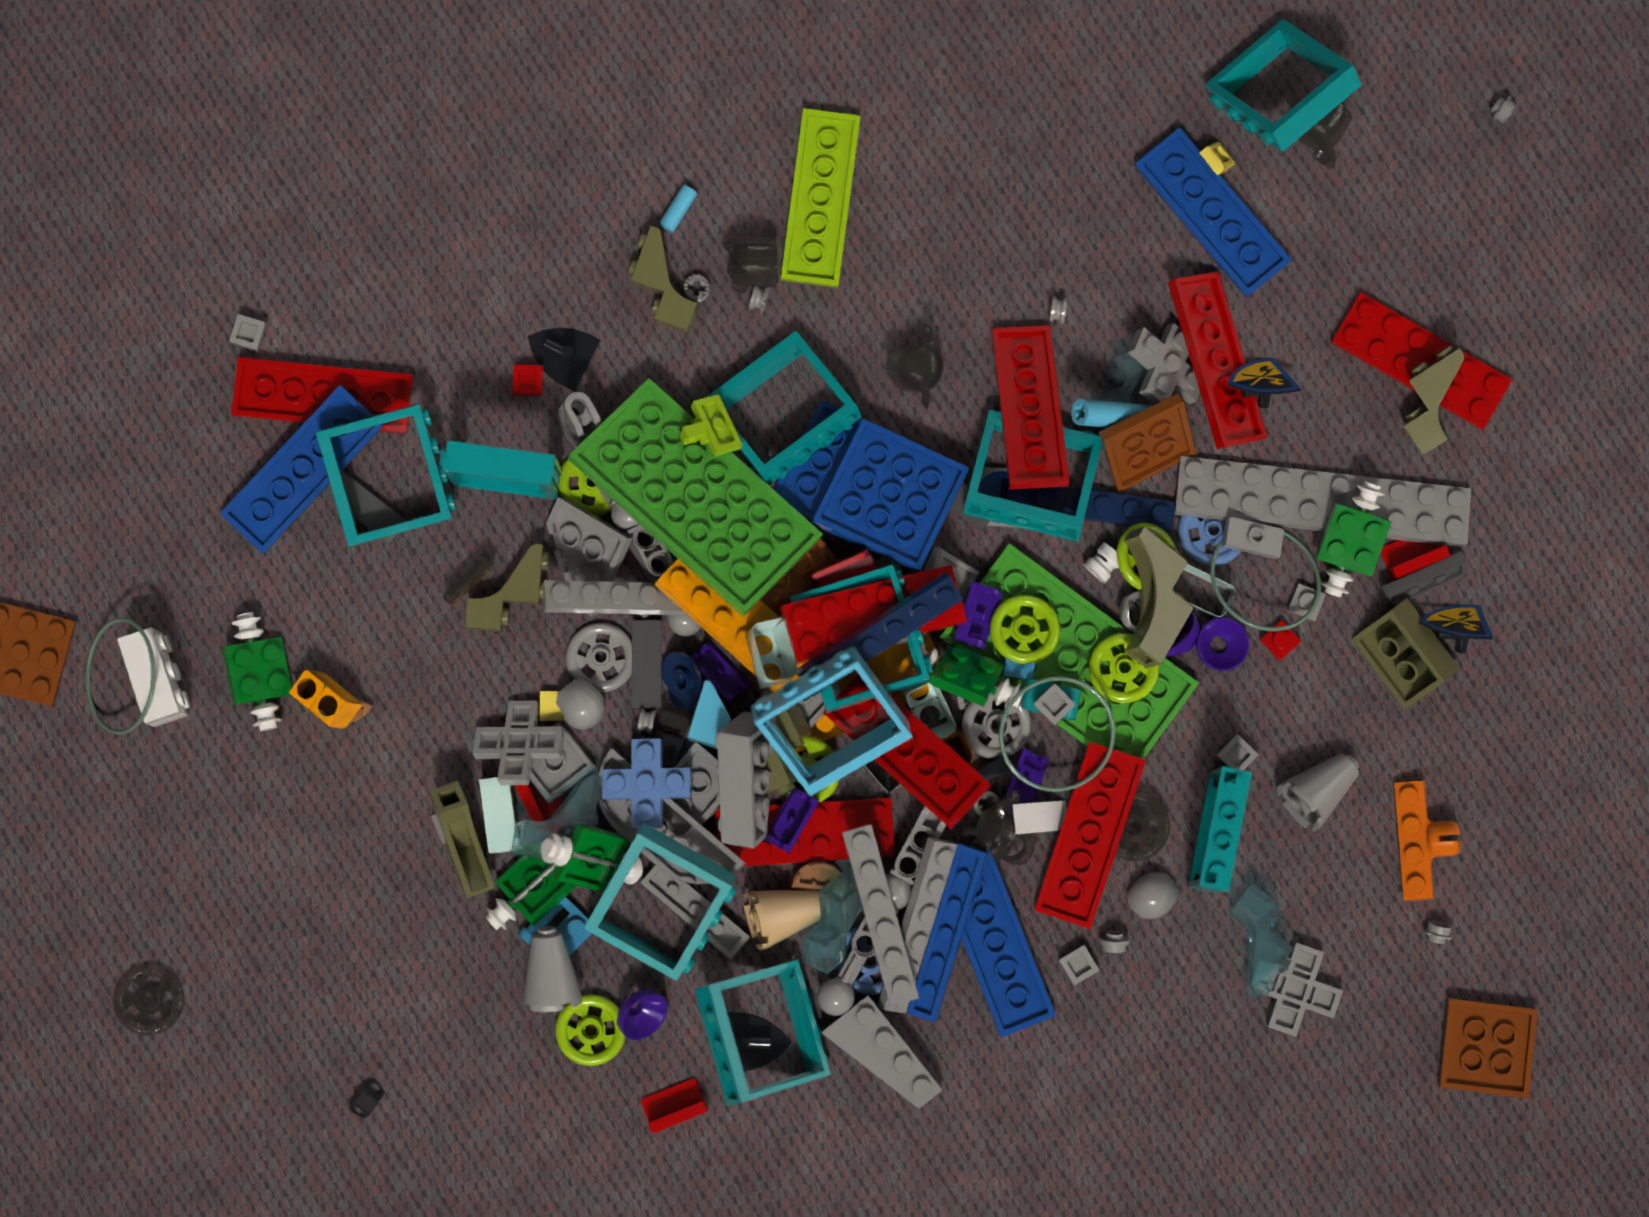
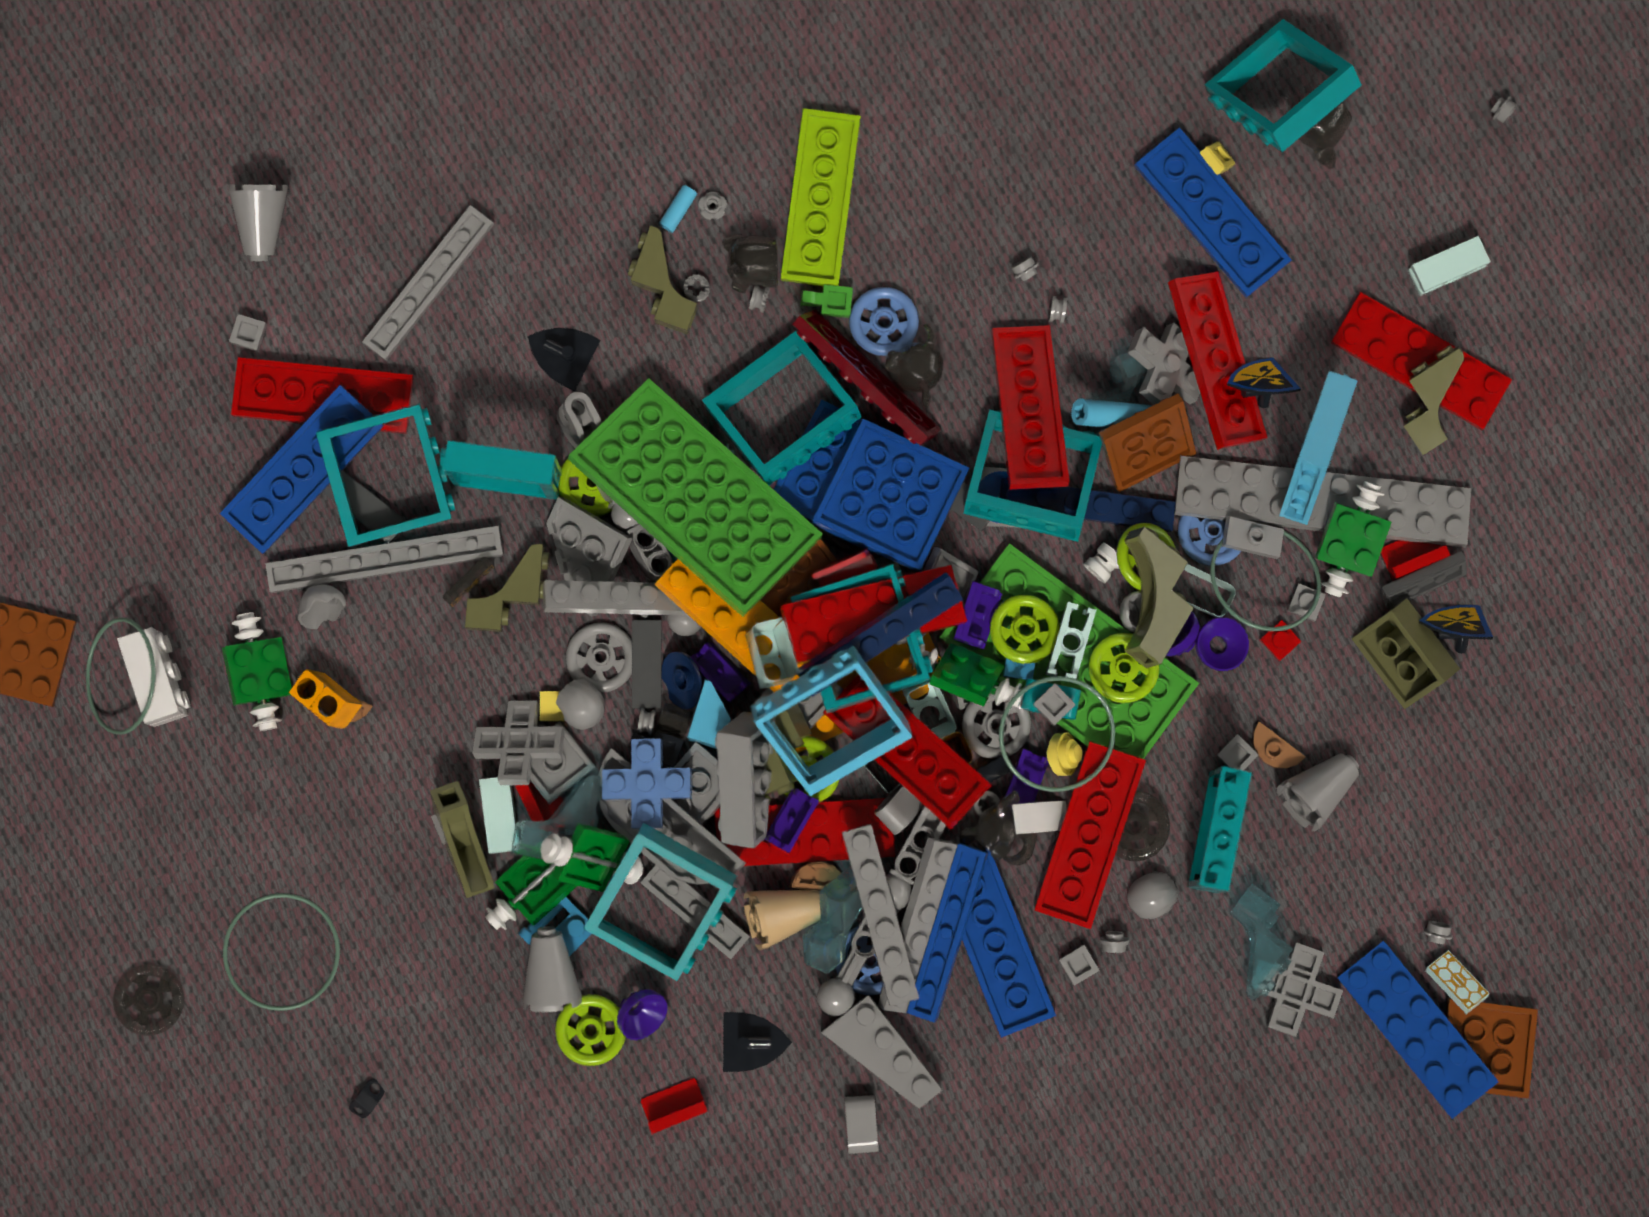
red plate [512,365,544,396] -> none
lime hinge [679,394,743,457] -> none
teal window [694,960,831,1106] -> none
orange plate [1394,781,1461,901] -> none
none -> sand green piece [223,893,340,1011]
none -> light grey cone [229,185,288,261]
none -> light grey plate [265,526,504,593]
none -> light grey hair [298,584,346,629]
none -> light grey plate [362,205,494,361]
none -> light grey plate [698,191,727,220]
none -> dark red plate [793,309,941,446]
none -> bright green plate [800,285,853,318]
none -> light grey beam [844,1095,878,1154]
none -> medium blue plate [849,287,919,356]
none -> light grey beam [874,783,924,835]
none -> light grey plate [1011,256,1039,281]
none -> light aqua piece [1045,602,1096,683]
none -> light yellow plate [1047,733,1083,776]
none -> medium nougat plate [1253,721,1306,769]
none -> medium azure window [1279,371,1358,525]
none -> blue plate [1337,941,1499,1119]
none -> light aqua piece [1408,236,1490,296]
none -> light aqua tile [1426,950,1490,1014]

